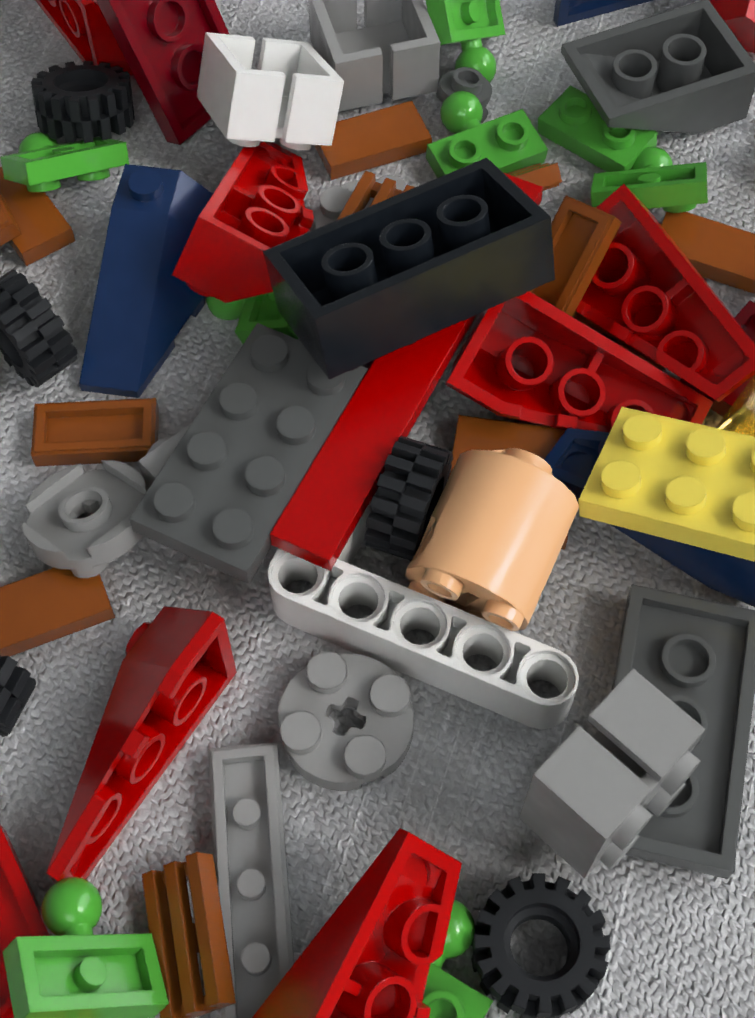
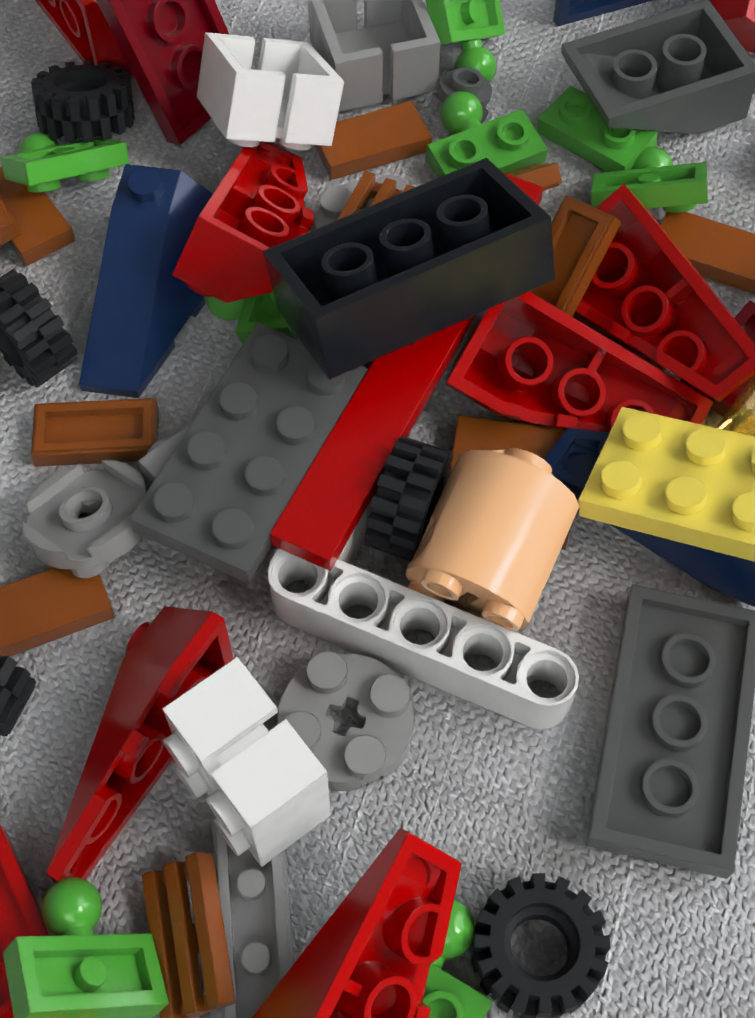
light grey piece [519,669,705,878] -> none
none -> white piece [163,657,331,867]

